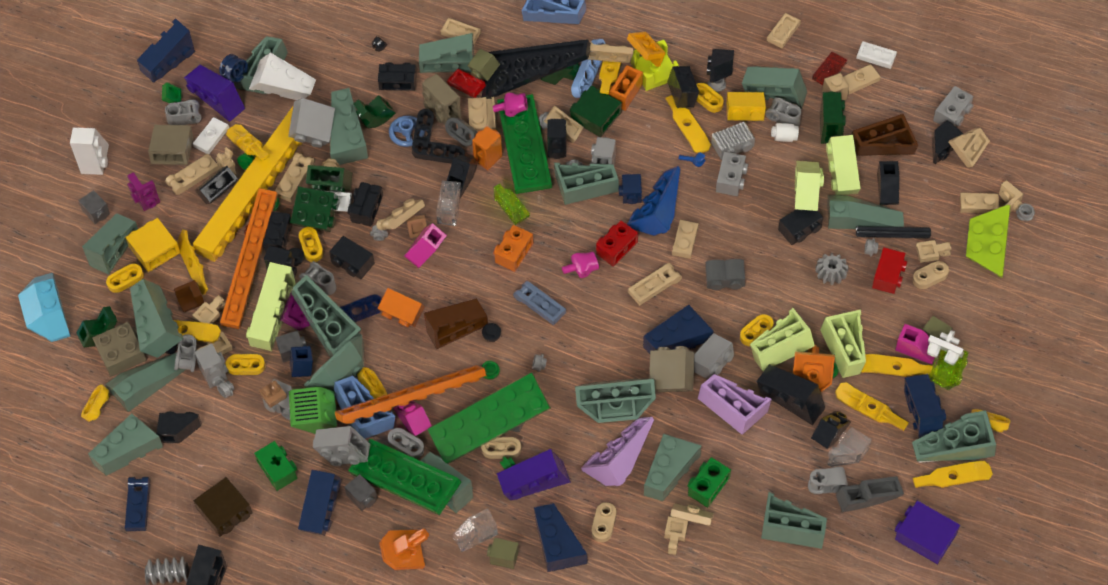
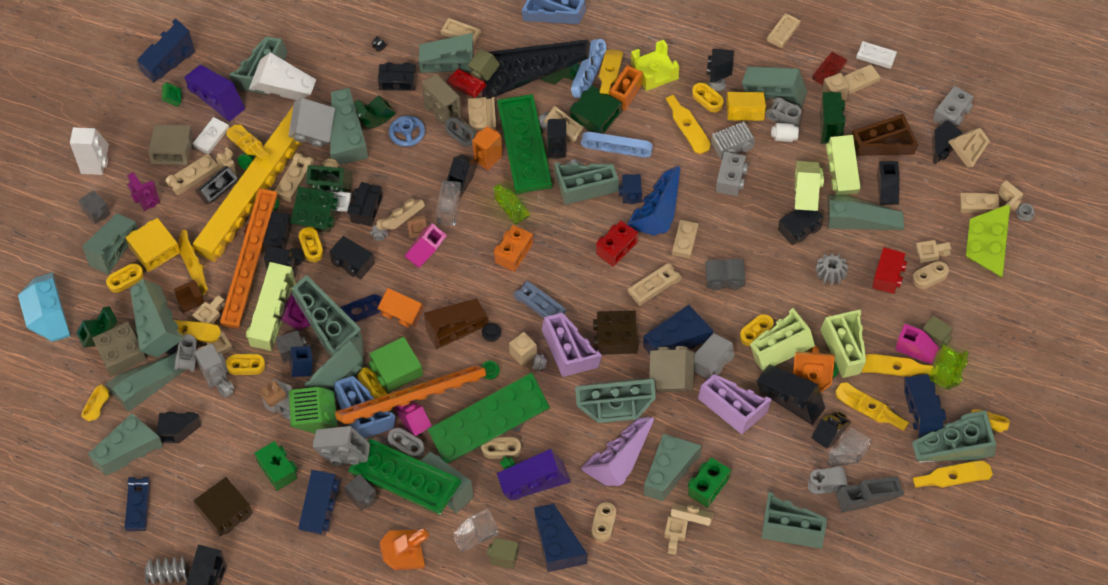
light grey piece [165,100,202,125] -> none
dark blue wheel [219,54,248,83] -> none
light grey piece [299,261,336,295] -> none
black beam [412,109,465,164] -> none
dark pink piece [493,93,528,117] -> none
dark pink piece [562,251,599,278] -> none
tan plate [587,41,633,63] -> none
light grey brick [591,137,616,165] -> none
light orange bracket [627,32,666,67] -> none
black brick [667,66,699,108] -> none
blue hand [678,152,706,167] -> none
black axle [856,226,931,238] -> none
light grey plate [864,238,878,257] -> none
dark purple brick [894,500,960,565] -> none
white hips [927,330,964,365] -> none
none -> bright green brick [368,337,423,393]
none -> tan brick [509,332,537,367]
none -> lavender wedge [541,313,602,377]
none -> light blue beam [581,132,653,157]
none -> dark brown brick [593,310,637,355]

